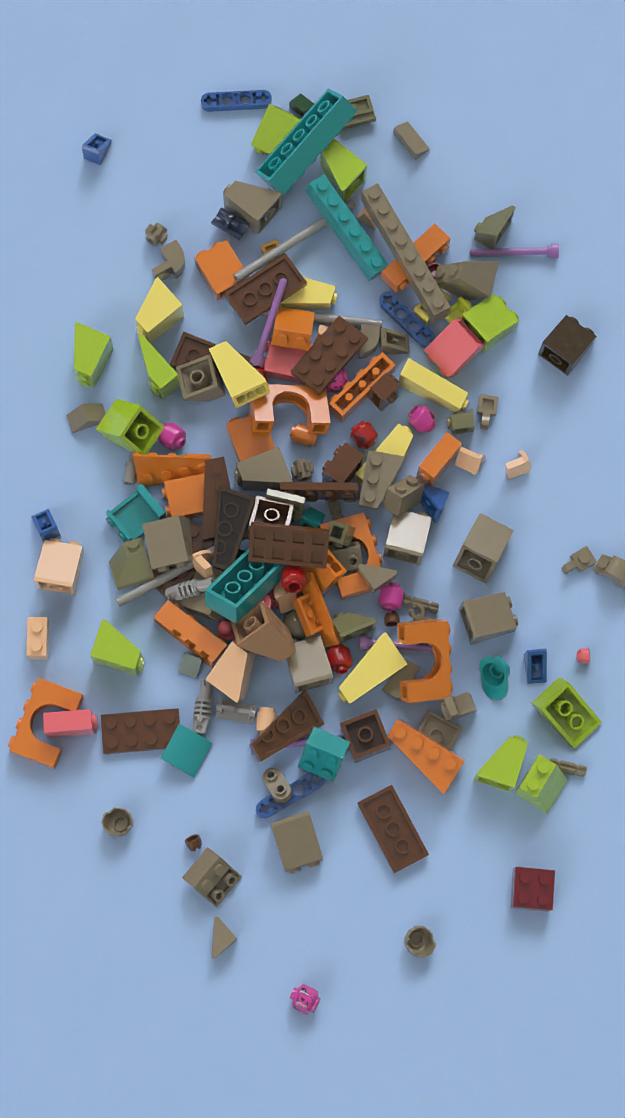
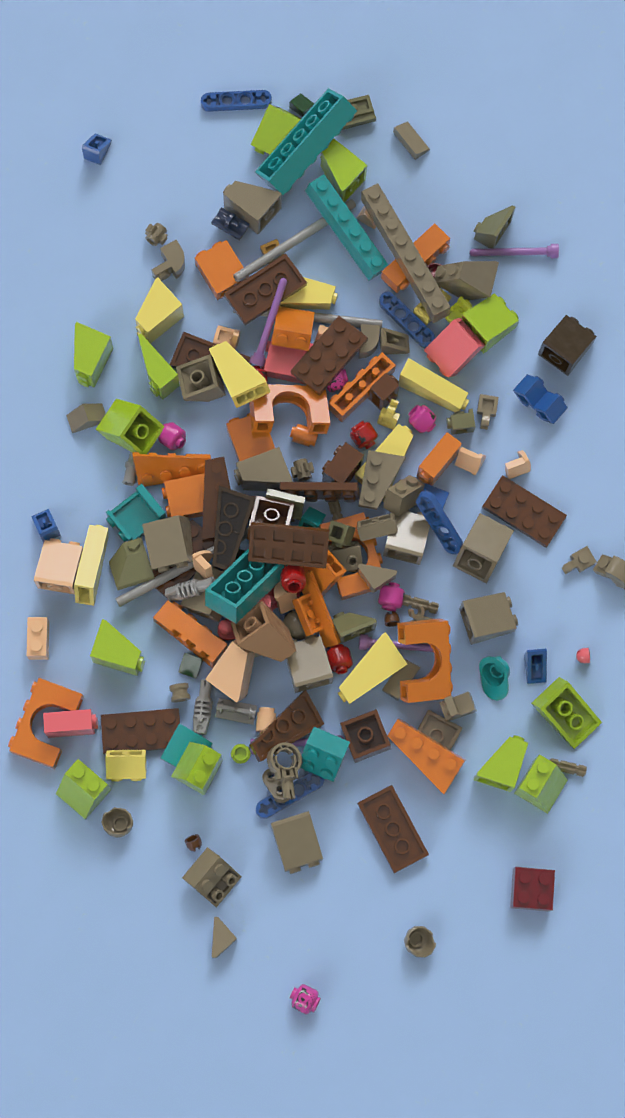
none -> lime slope [56,759,111,820]
none -> light yellow slope [74,525,108,606]
none -> light yellow brick [105,750,147,782]
none -> dark tan wheel [169,683,191,702]
none -> lime slope [171,742,223,795]
none -> light nougat tile [213,325,240,350]
none -> lime plate [231,744,251,764]
none -> dark tan pin [267,742,302,800]
none -> dark tan slope [357,513,398,541]
none -> light yellow plate [377,399,400,430]
none -> blue beam [416,491,463,554]
none -> reddish brown plate [482,475,567,548]
none -> blue brick [513,374,568,424]

